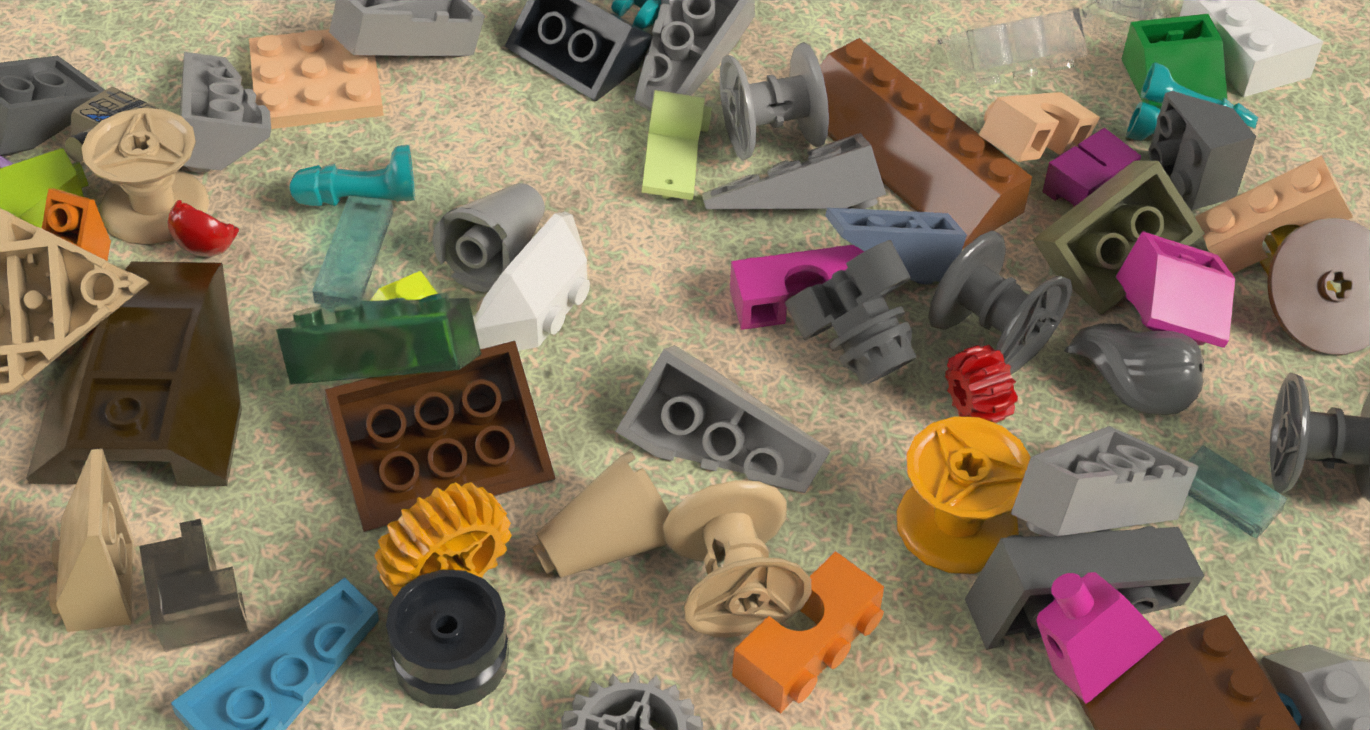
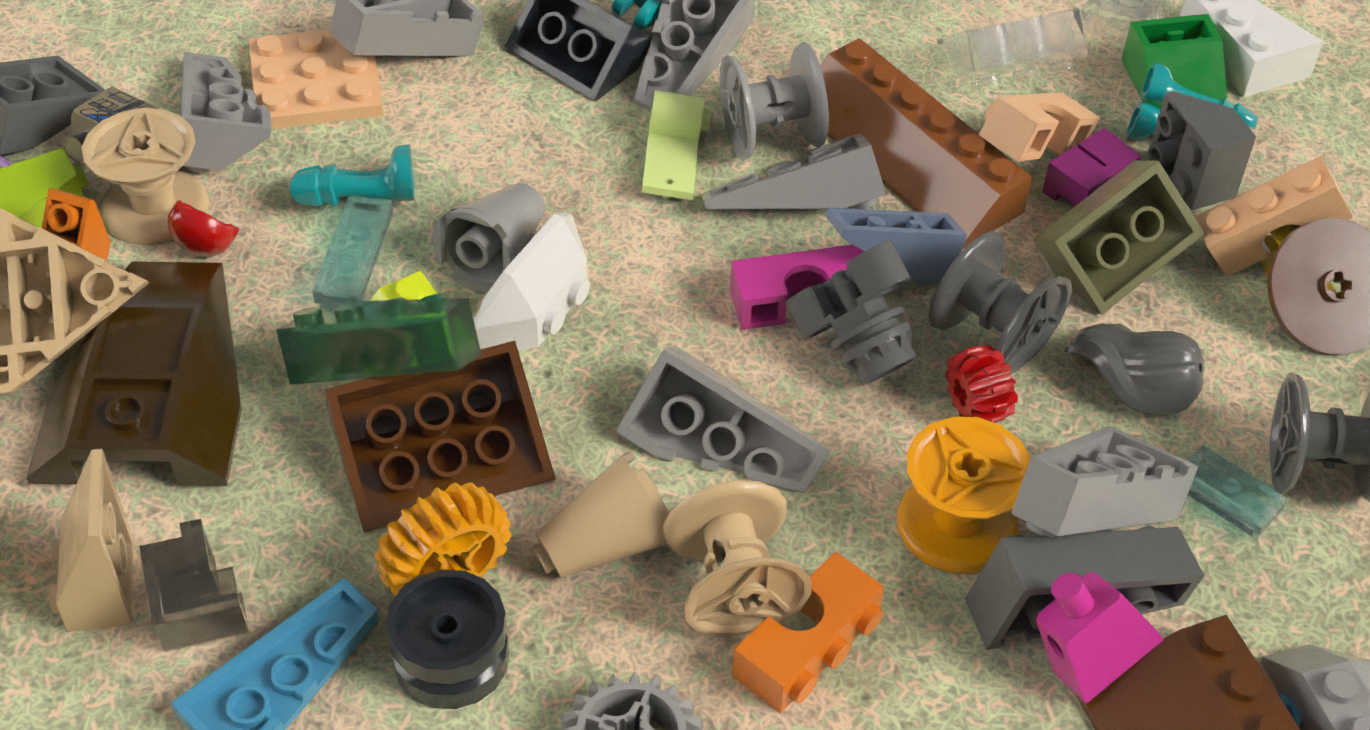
slope [1116,231,1235,348] -> none

